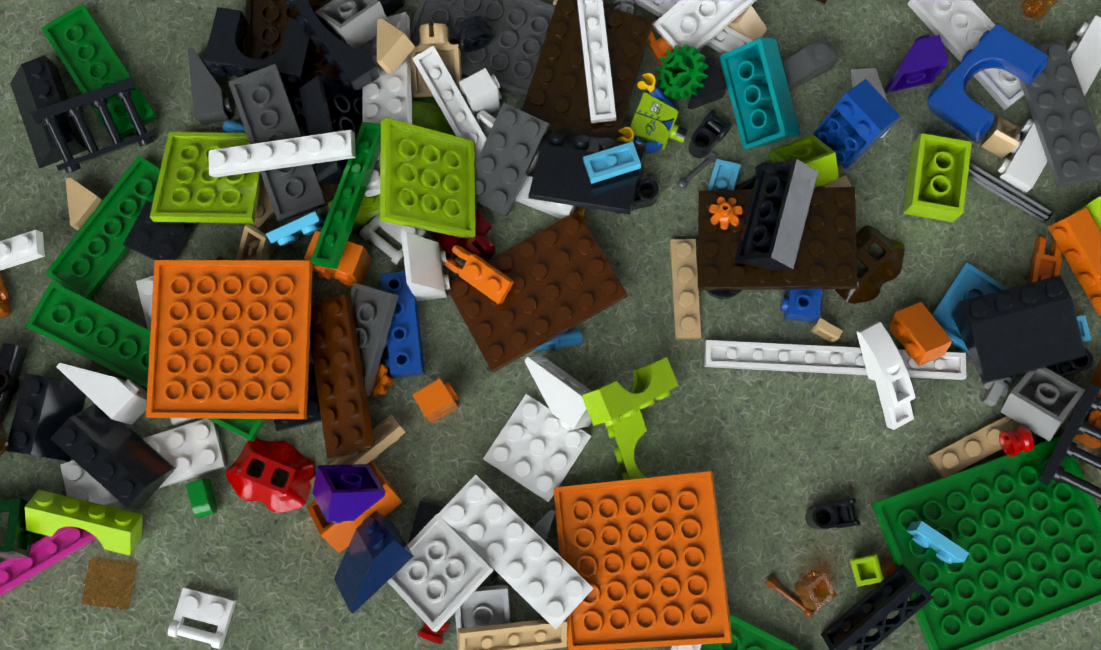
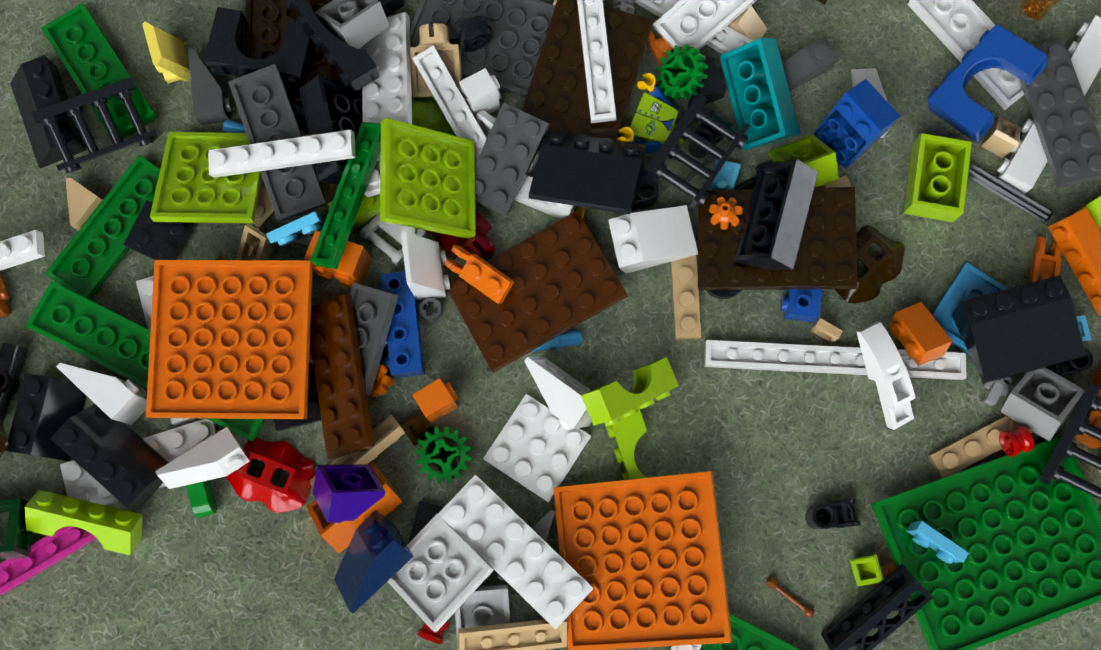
clear orange piece [81,560,136,609] -> none
white plate [168,587,236,649] -> none
tan slope [377,18,415,75] -> none
medium azure plate [583,141,641,184] -> none
clear orange plate [793,570,837,611] -> none
dark purple slope [885,35,949,93] -> none
none -> light yellow slope [142,21,190,84]
none -> white slope [155,427,250,489]
none -> dark brown plate [399,409,434,446]
none -> green gear [414,427,472,484]
none -> dark grey bush [419,298,443,322]
none -> white slope [608,205,698,274]
none -> black fence [641,93,749,212]

